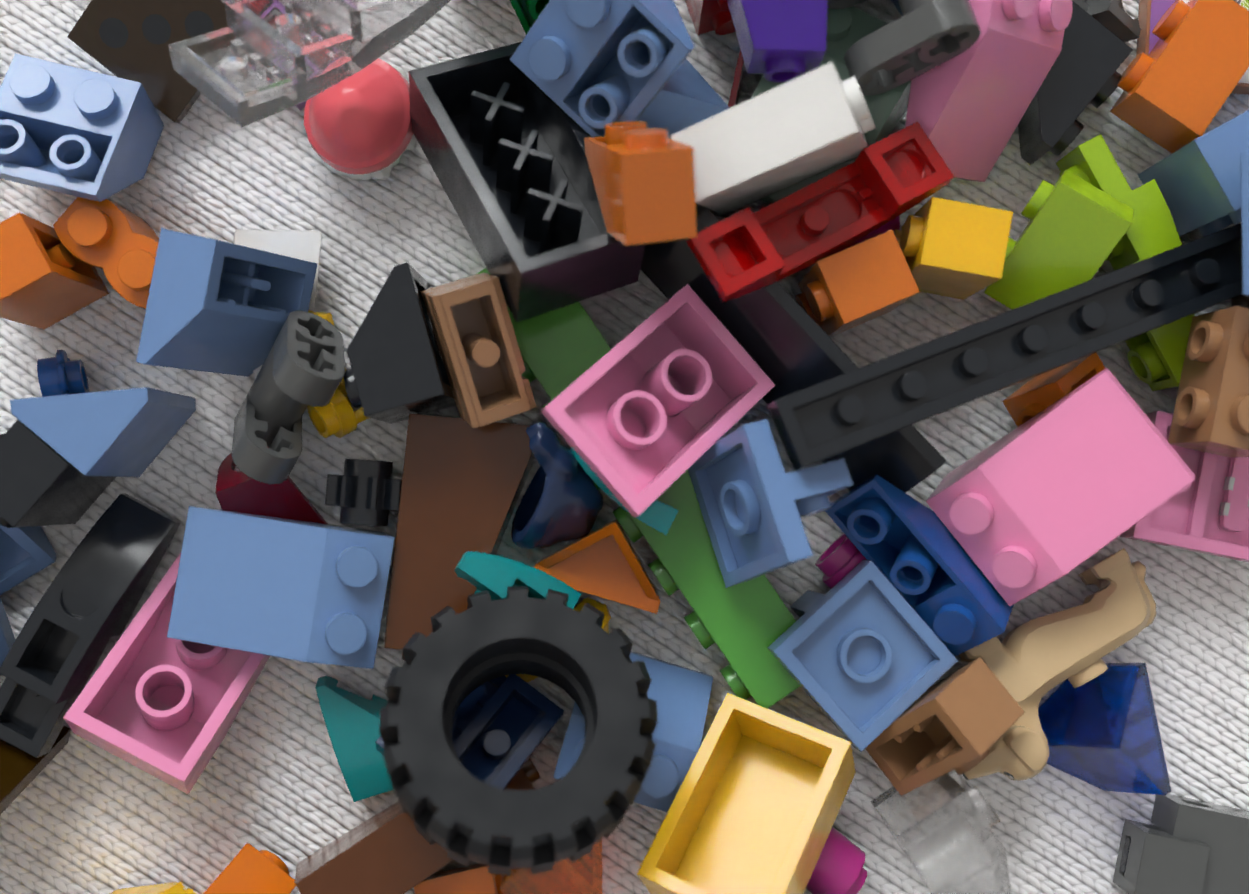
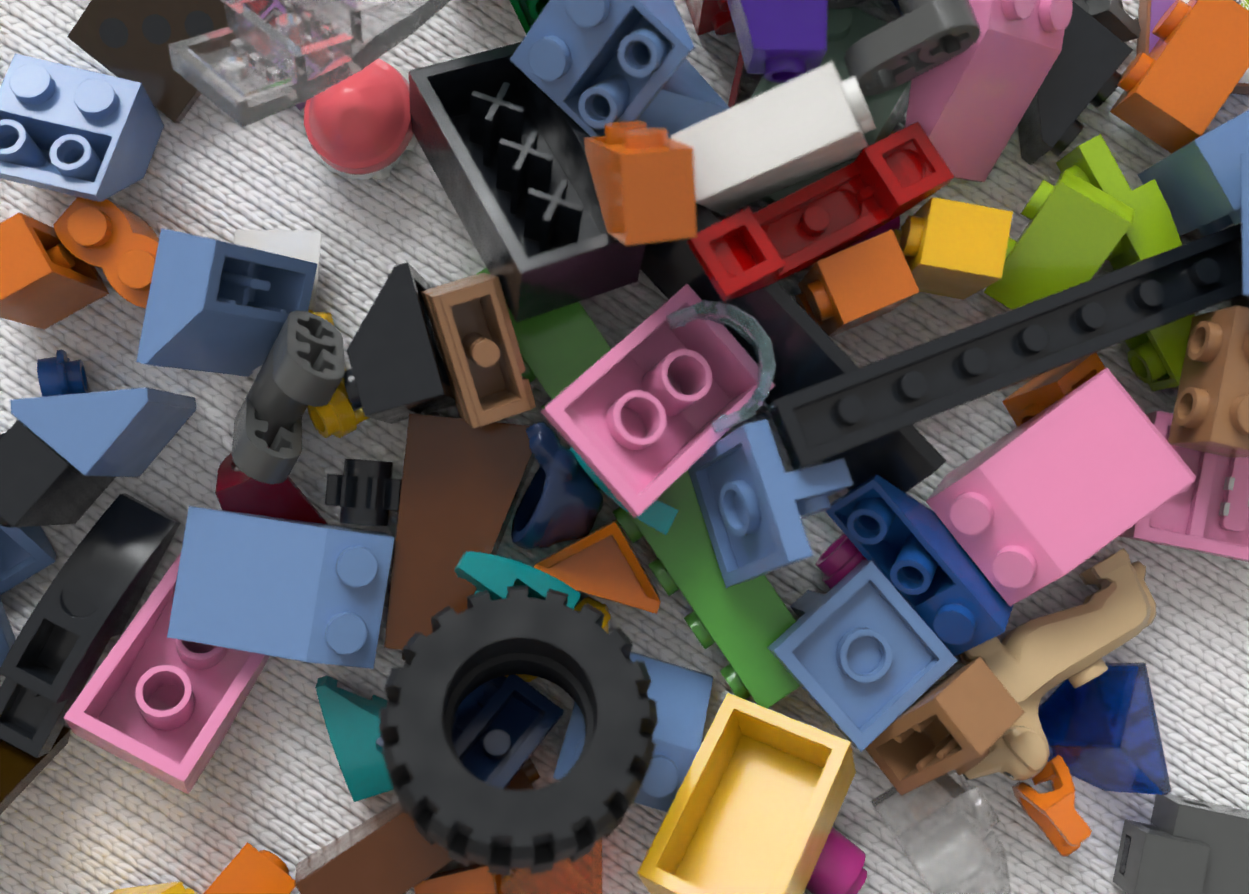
none -> clear light blue helmet [666,300,776,434]
none -> orange helmet [1012,755,1091,857]

